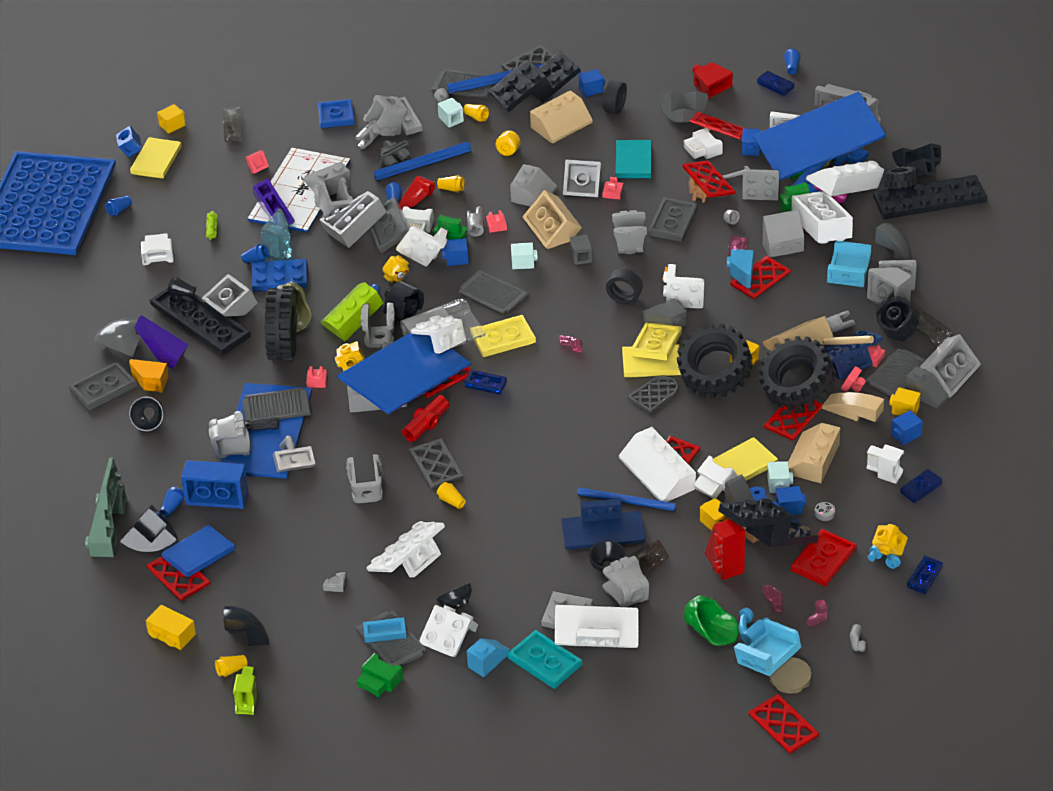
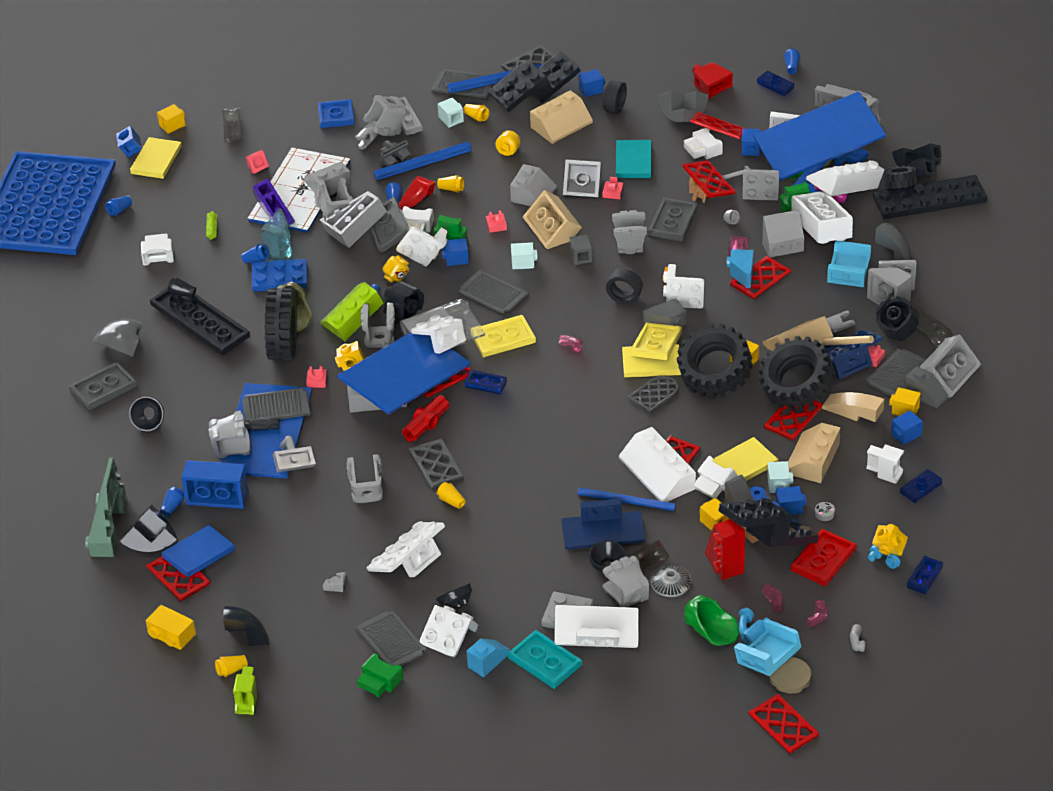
light orange slope [129,359,169,392] -> none
dark purple slope [134,315,189,369] -> none
light grey slope [202,274,258,317] -> none
dark azure tile [363,617,407,643] -> none
light grey hinge [434,88,449,103] -> none
light grey hinge [467,206,484,237] -> none
coral tile [841,366,866,393] -> none
none -> dish [650,565,691,597]

